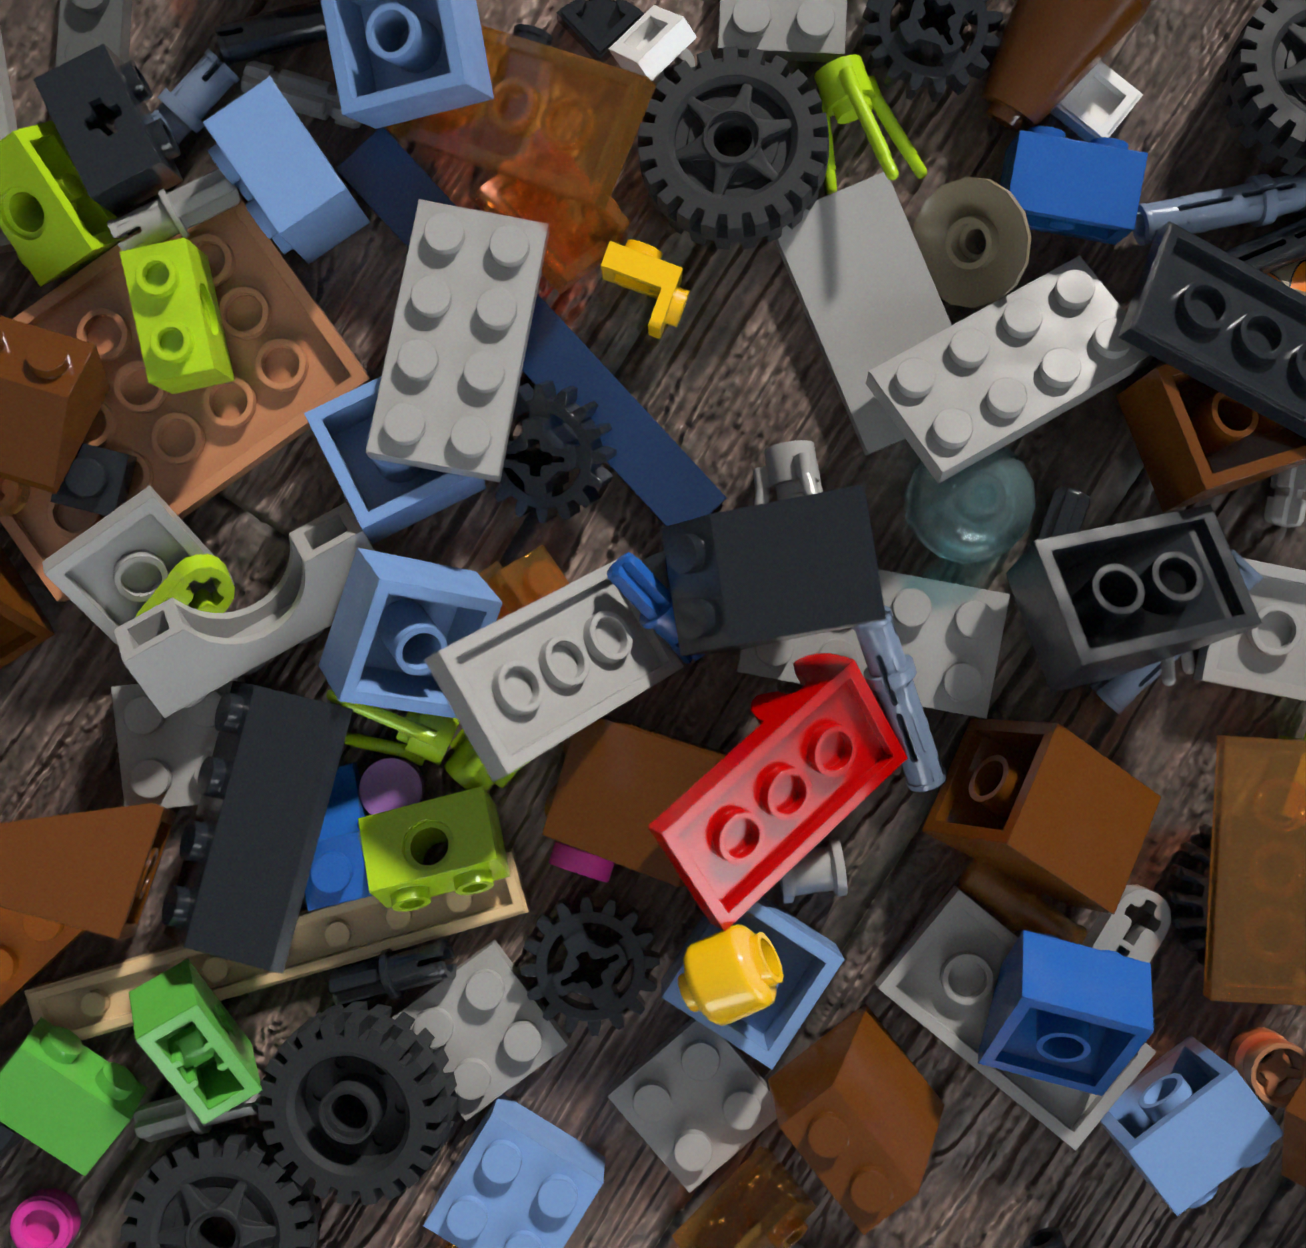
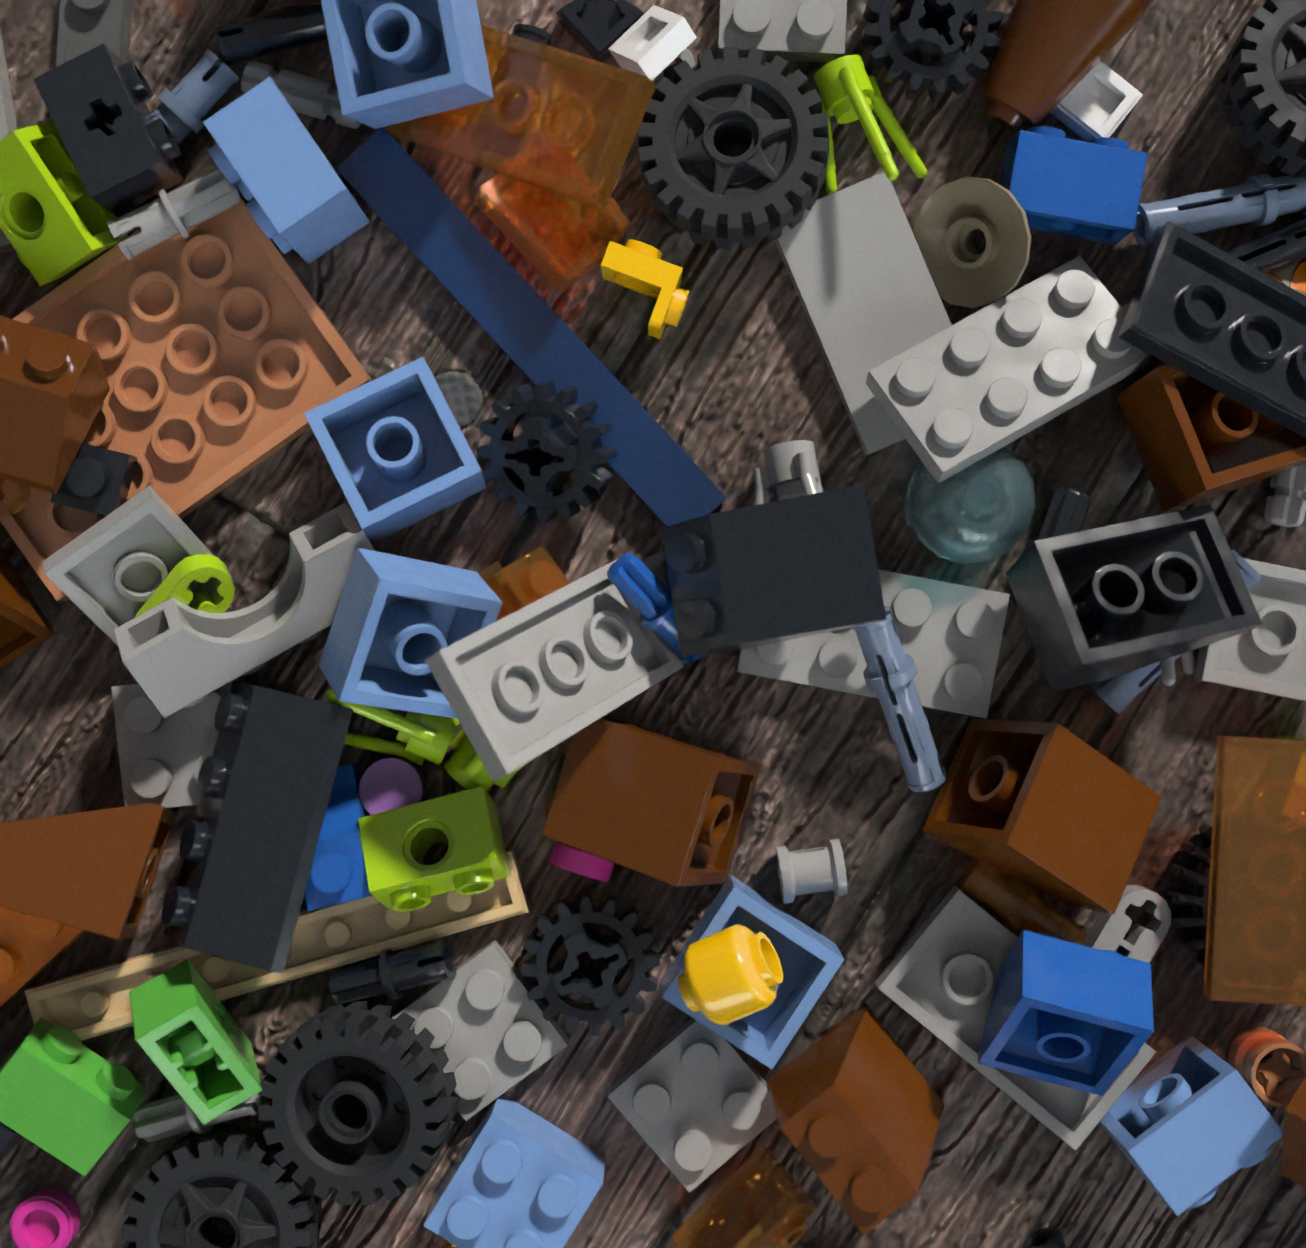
lime brick [120,237,235,394] -> none
light grey plate [366,199,549,482] -> none
red hinge [647,653,908,932] -> none

